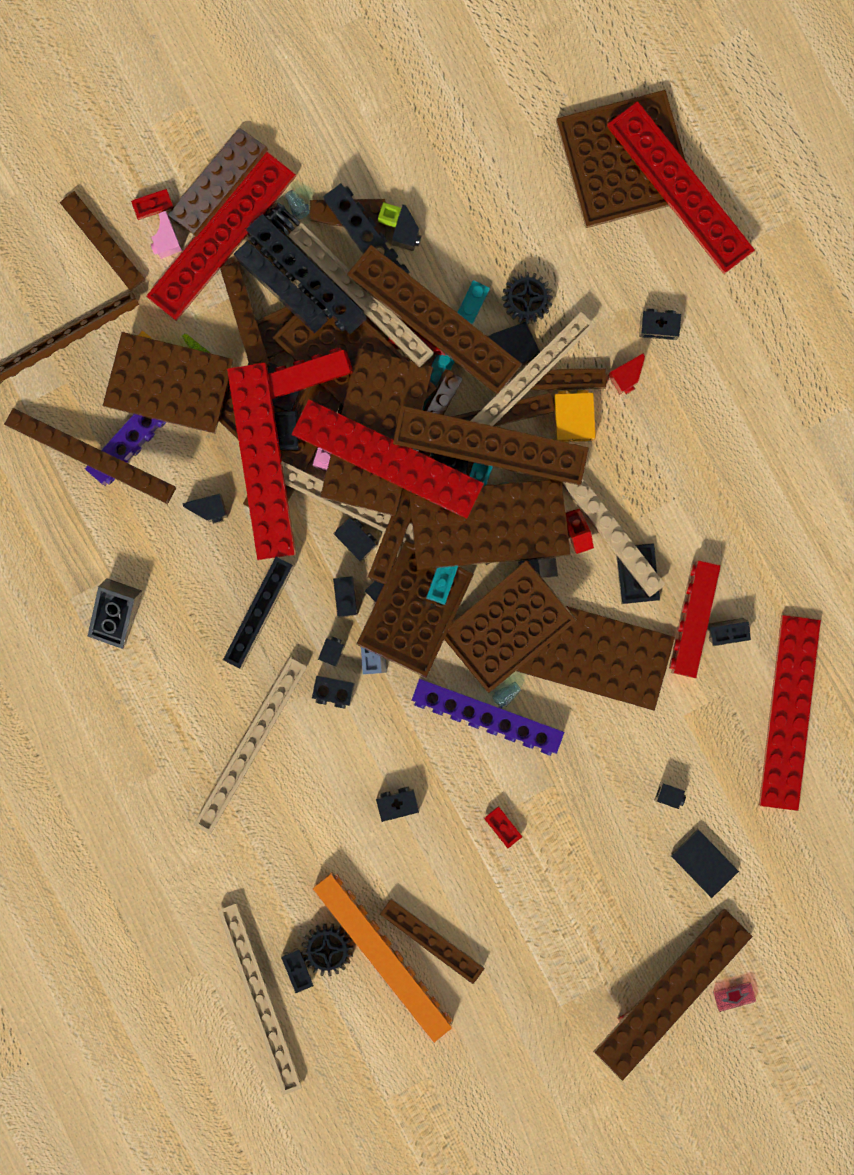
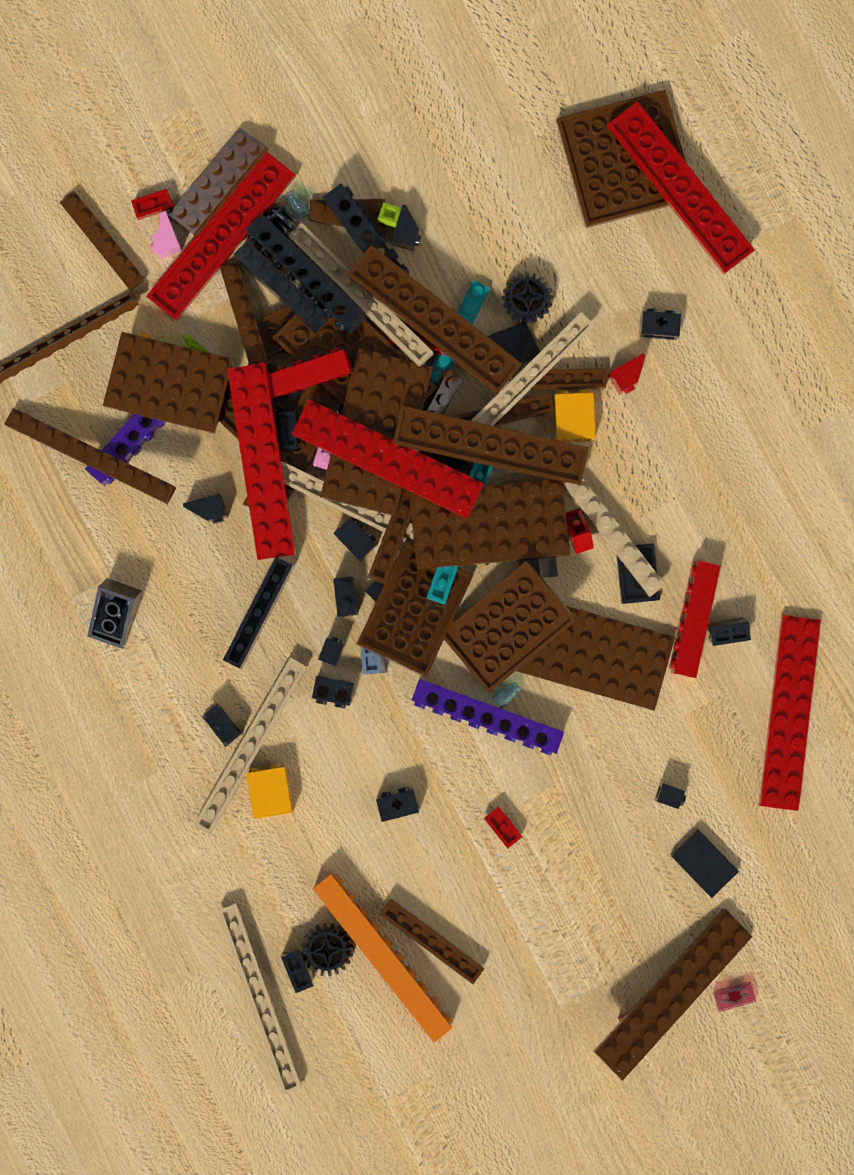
none -> black hinge [202,704,242,747]
none -> light orange brick [246,763,293,819]

